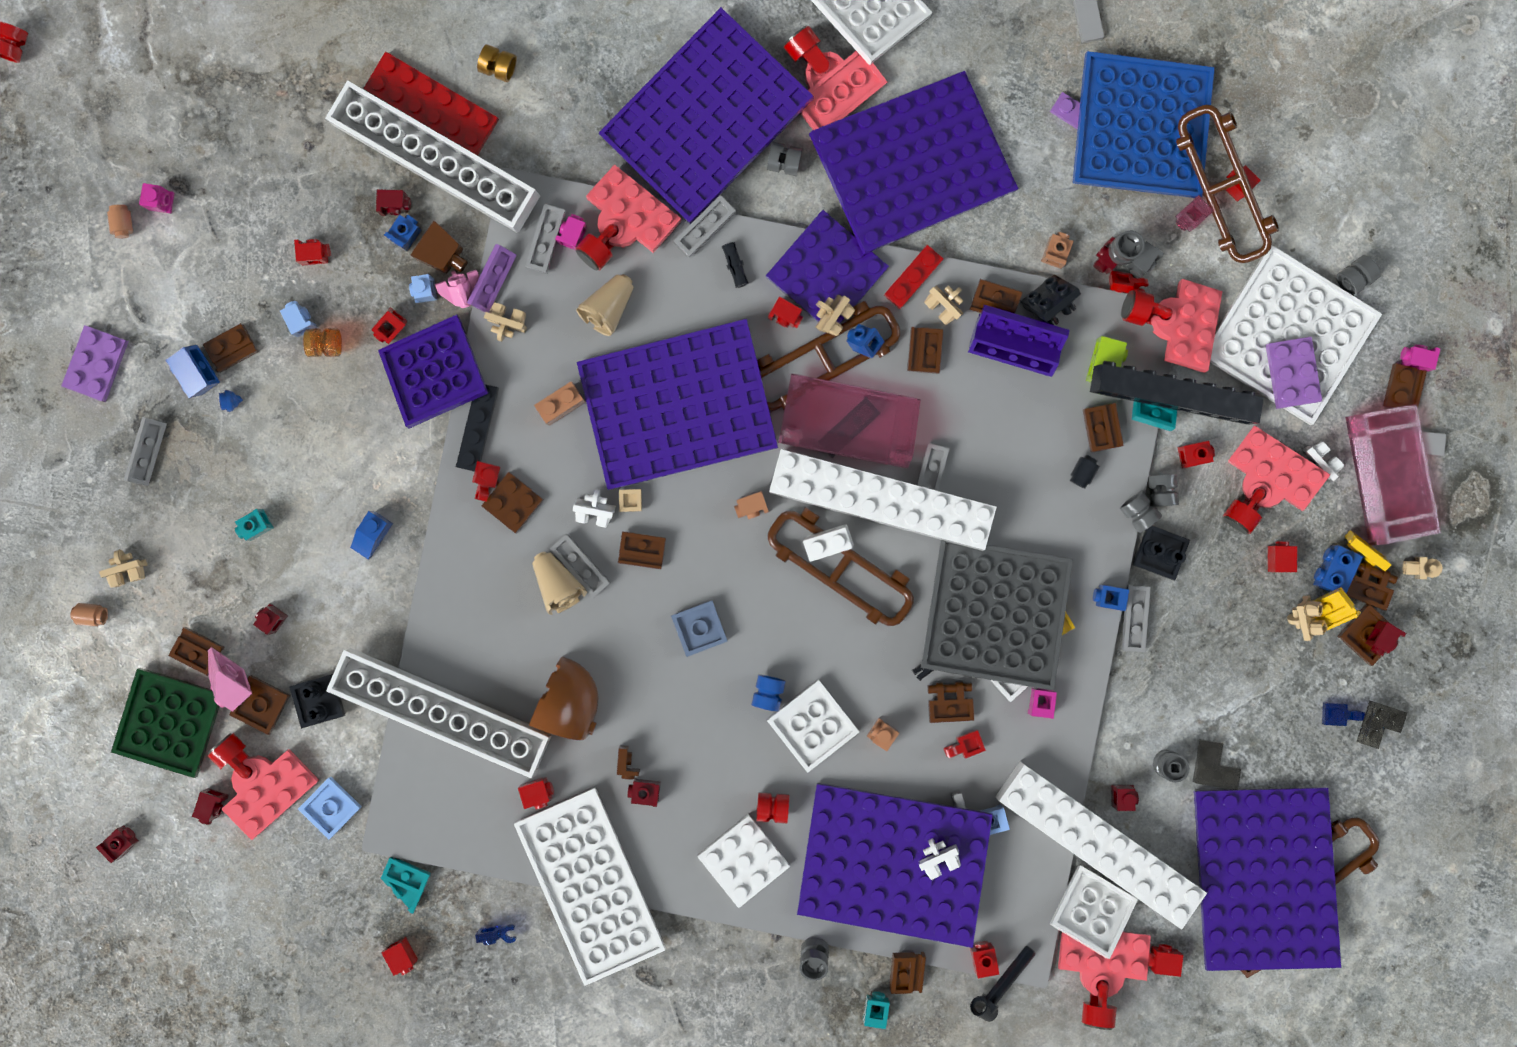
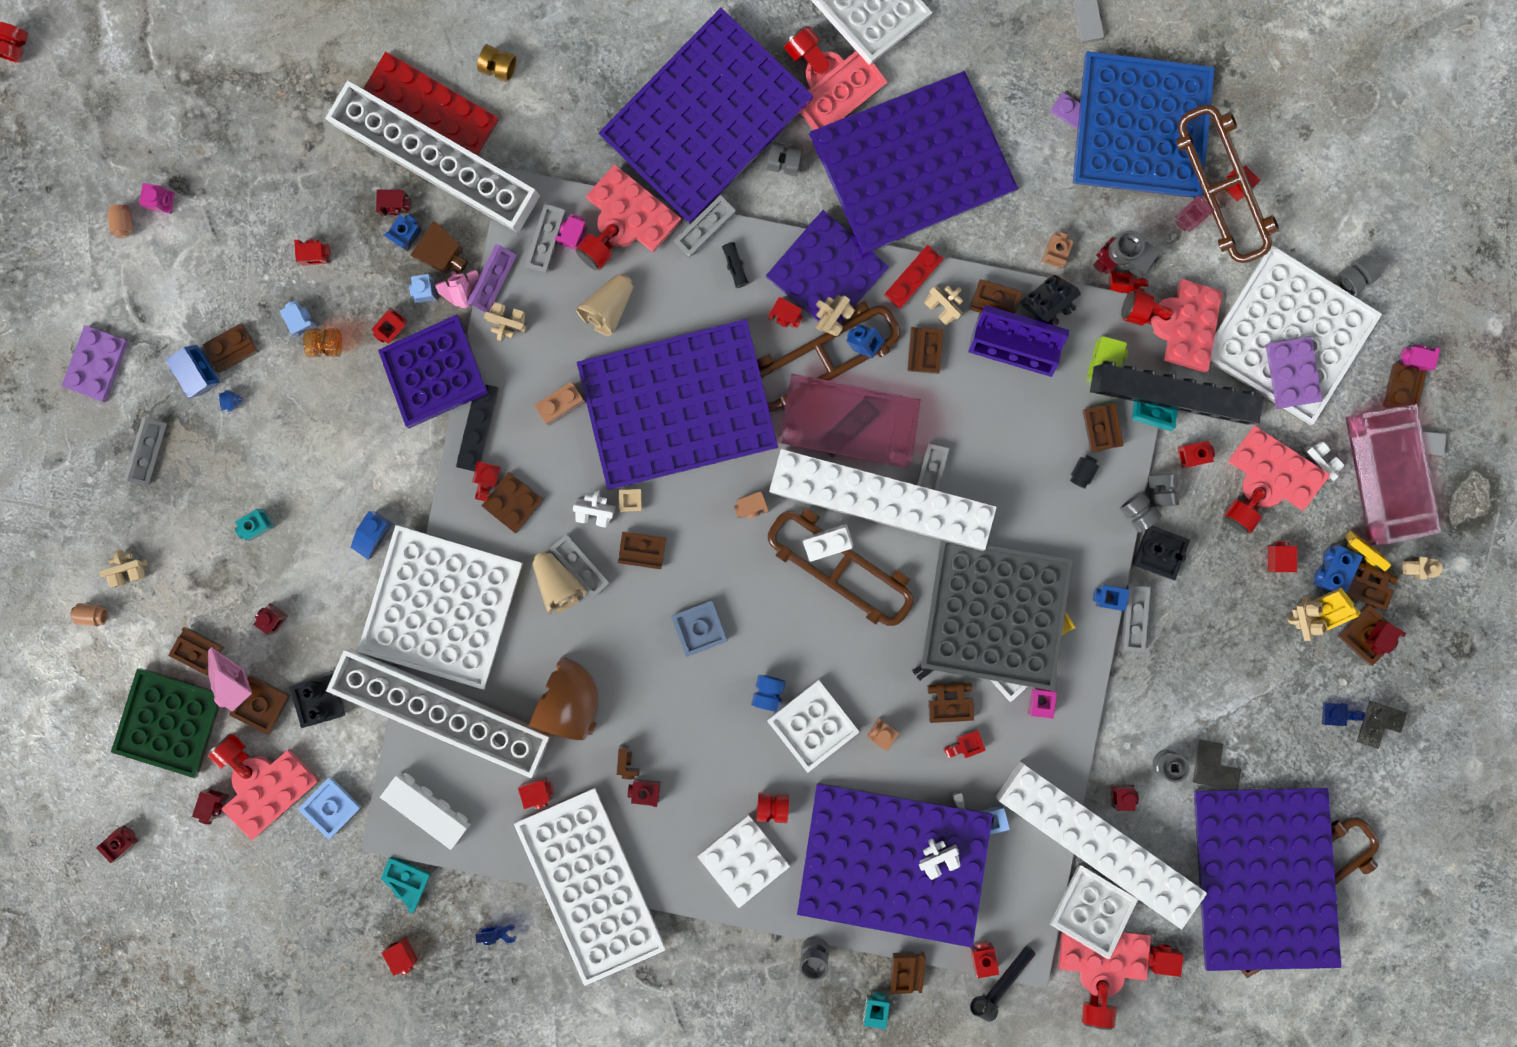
none -> white plate [357,525,523,690]
none -> white brick [380,773,471,850]

